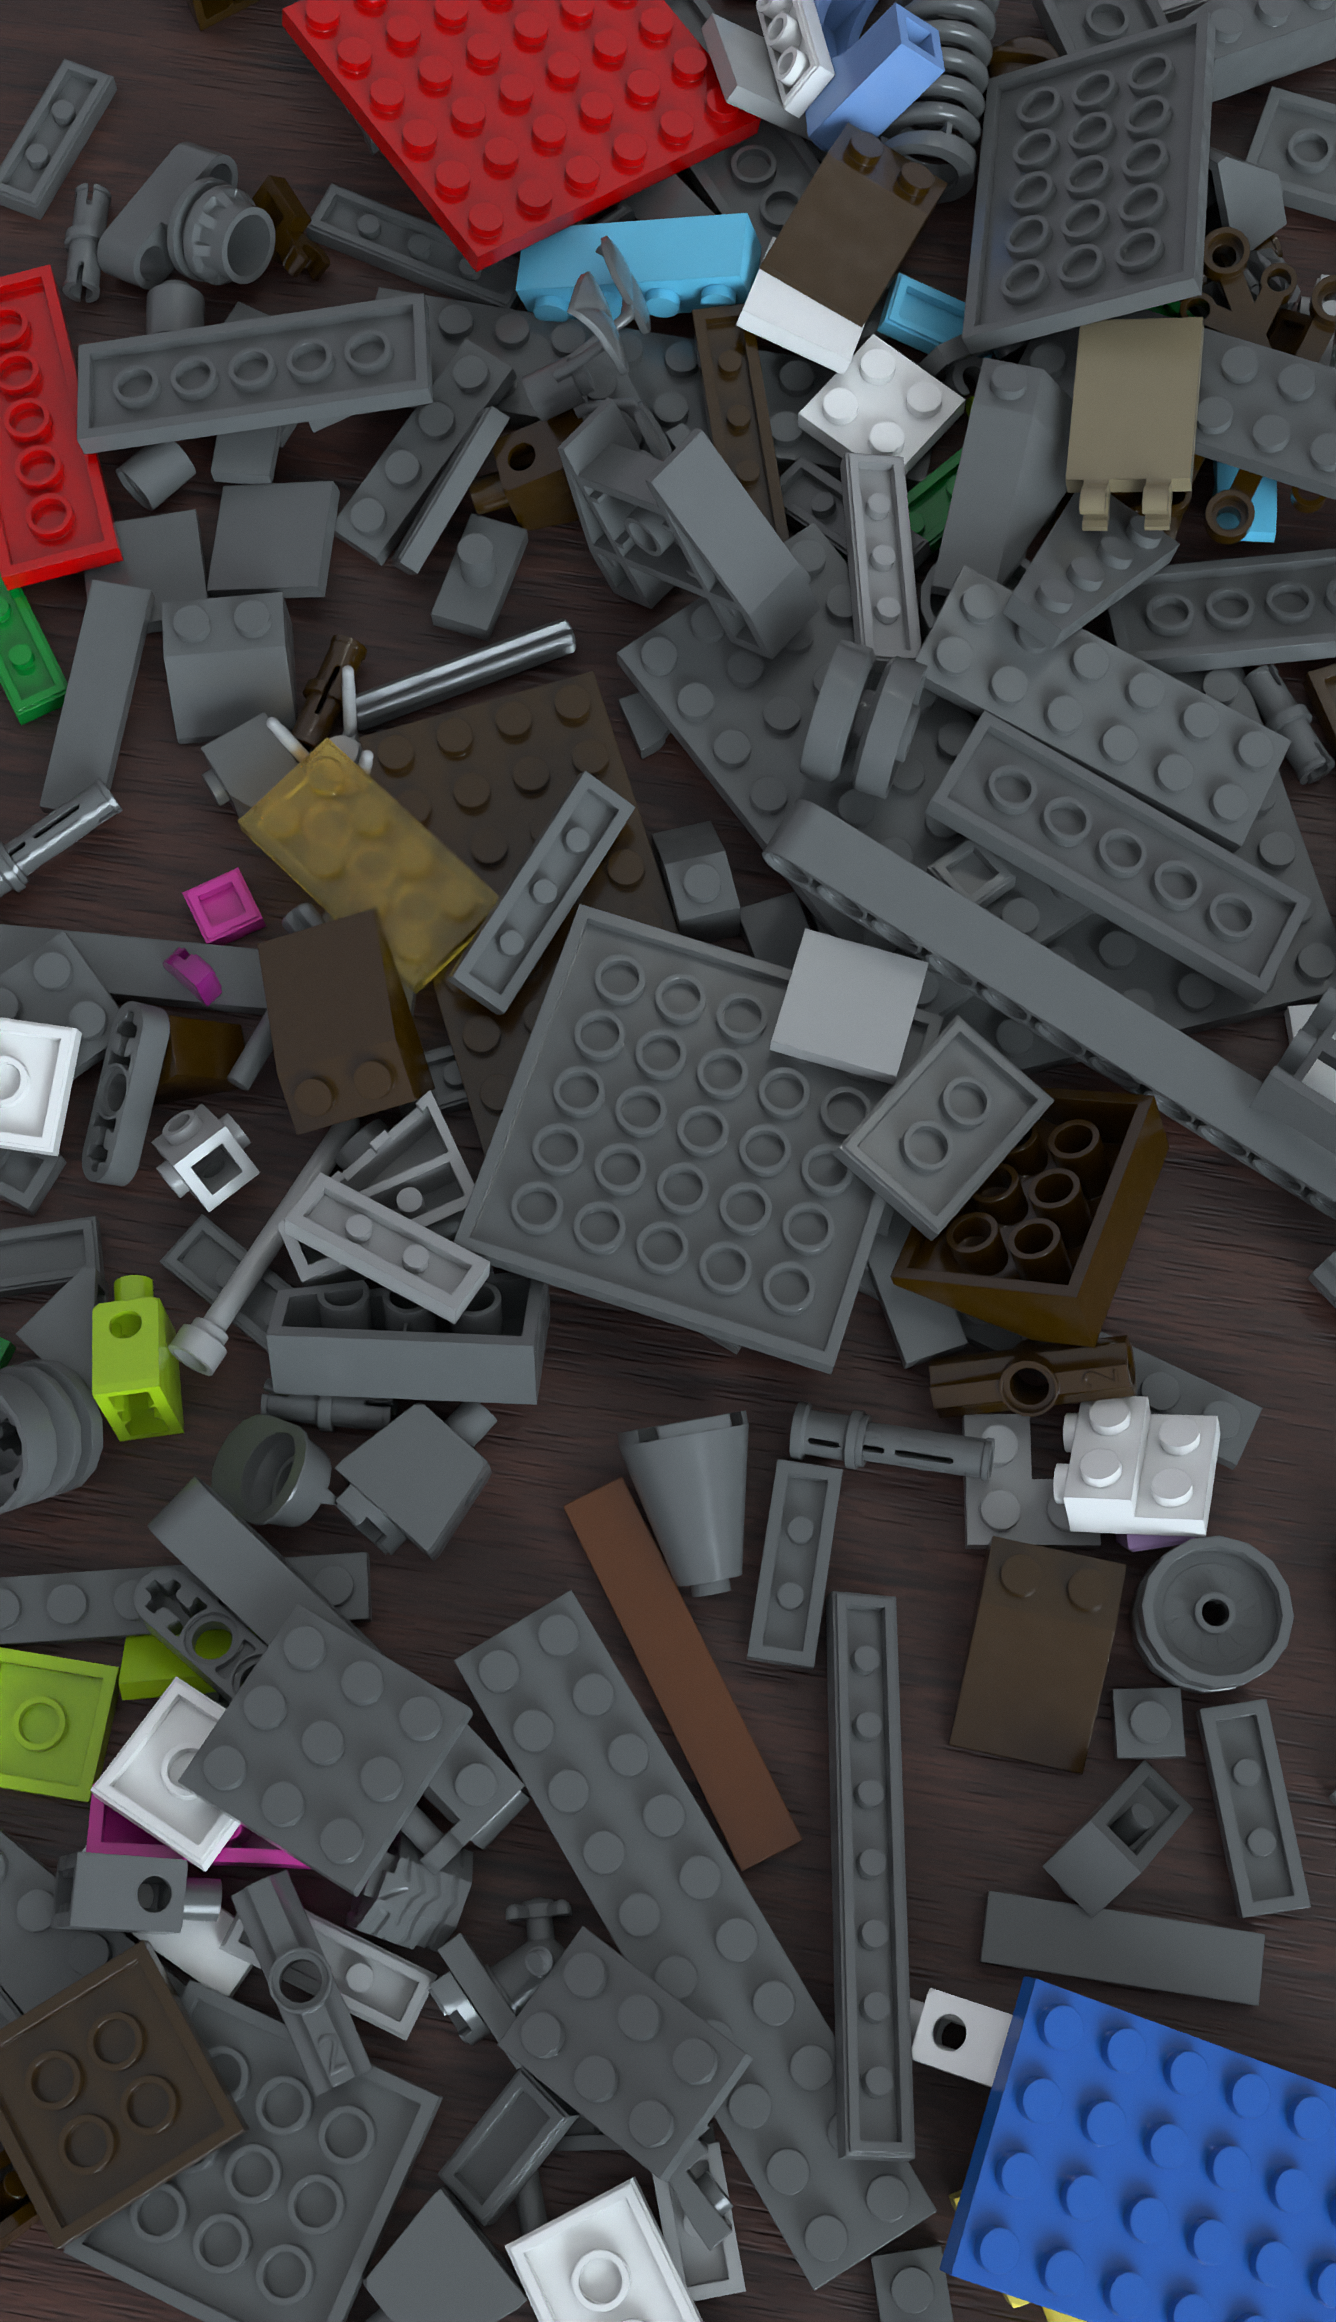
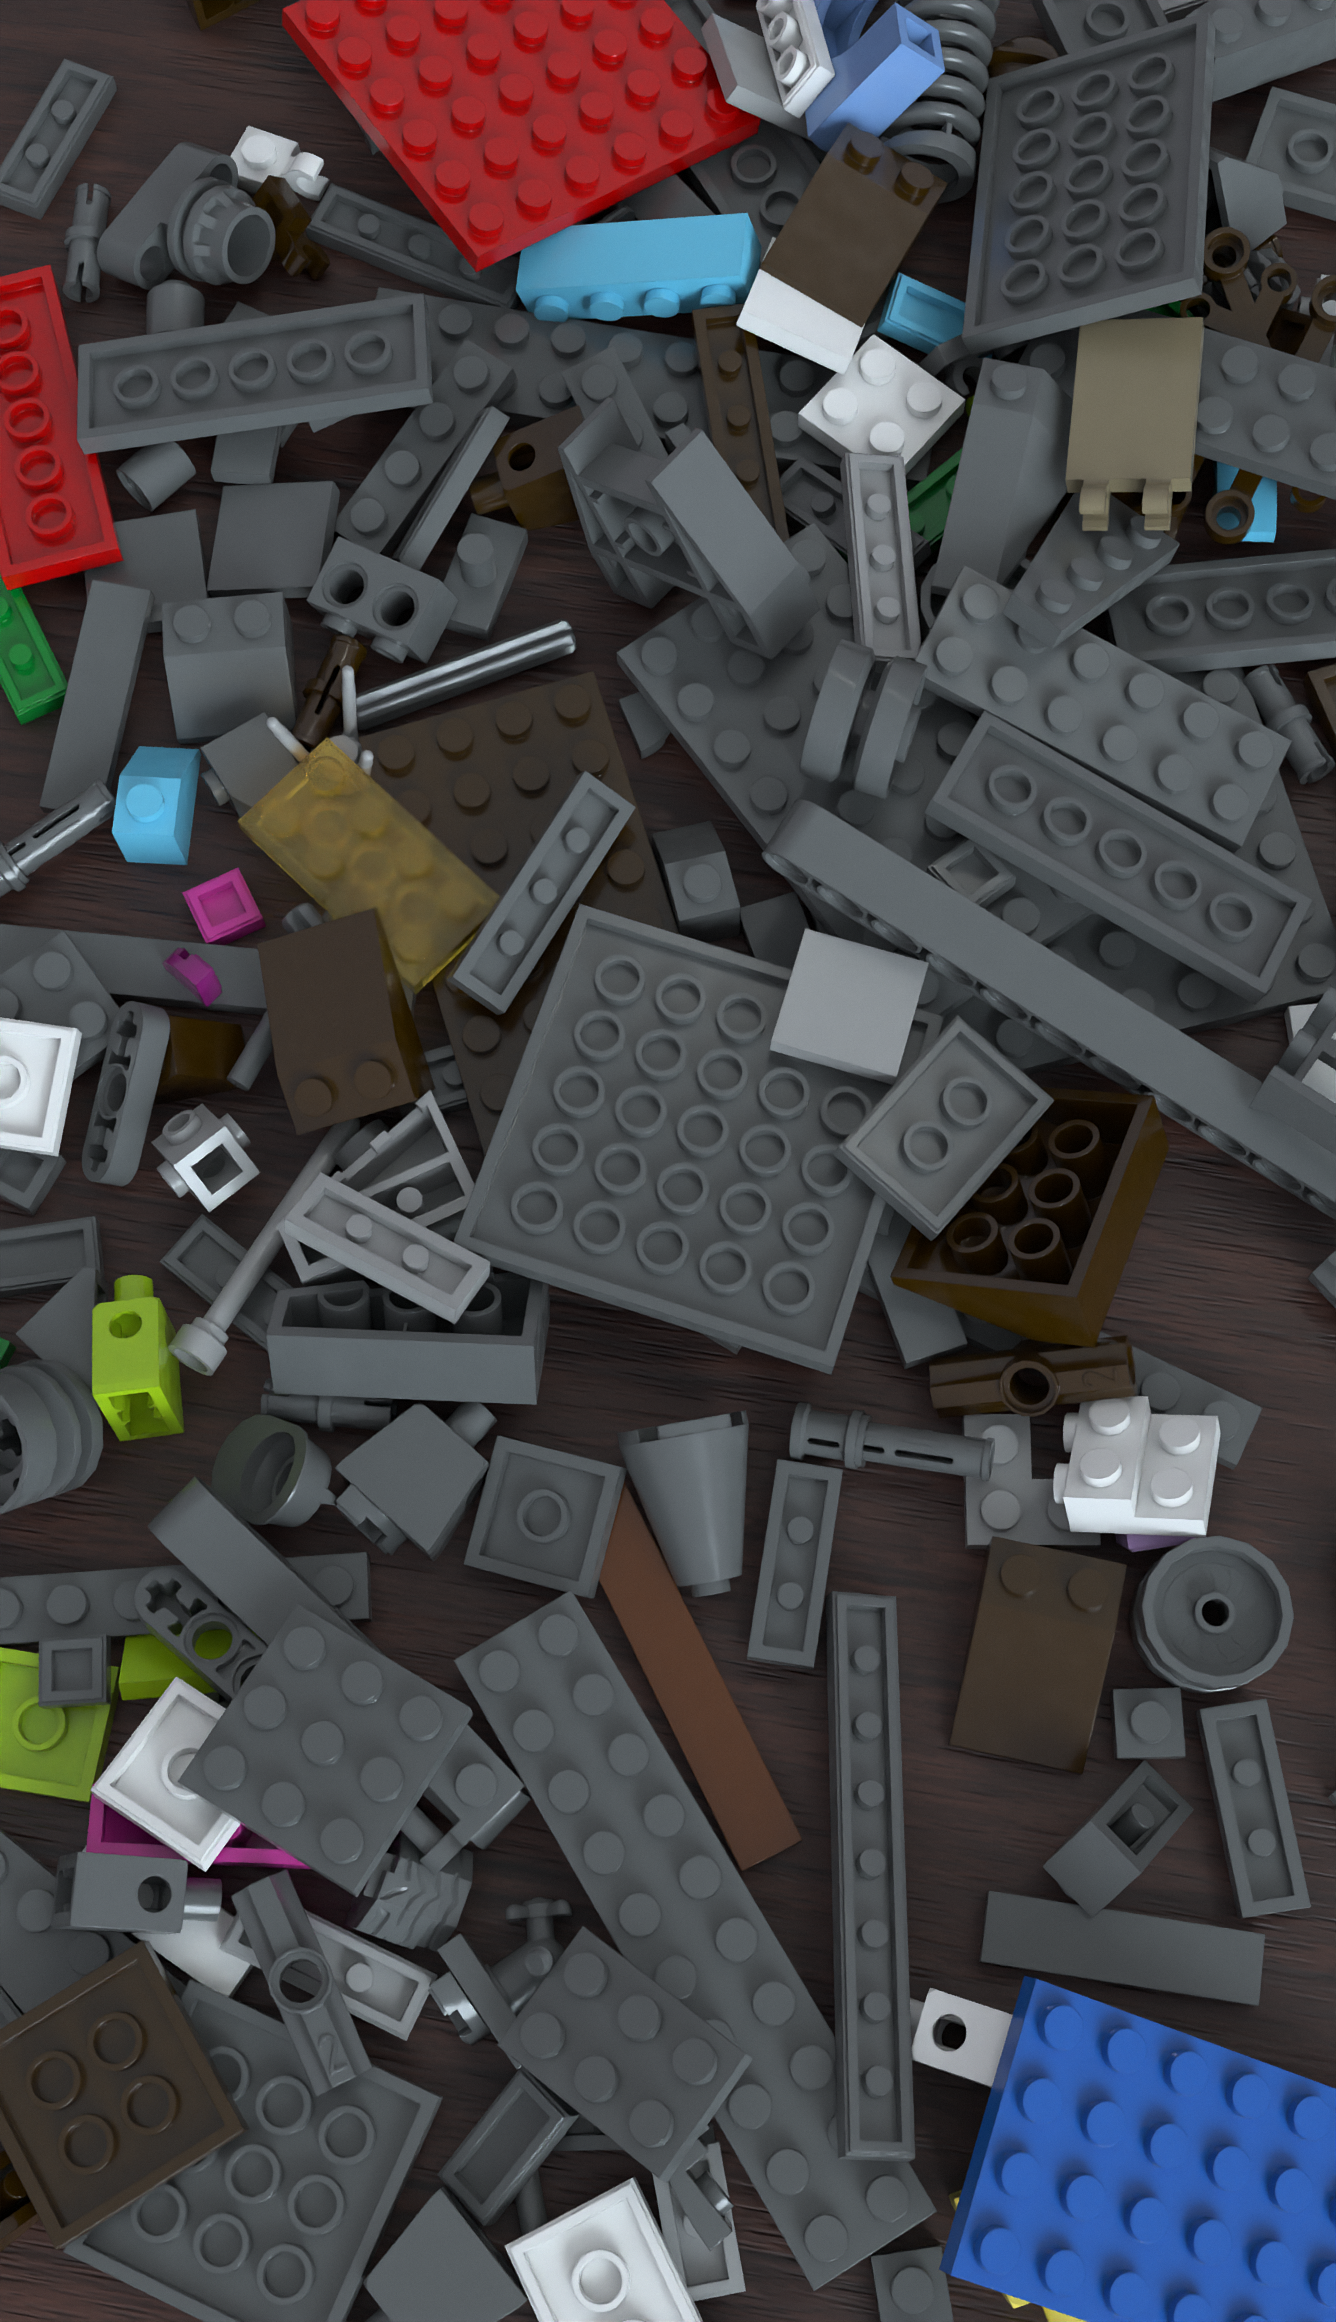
dark grey plant [522,235,672,461] -> none
none -> dark grey tile [39,1634,111,1709]
none -> medium azure slope [112,746,201,865]
none -> white plate [230,126,330,201]
none -> dark grey brick [306,536,459,664]
none -> dark grey tile [464,1435,627,1598]

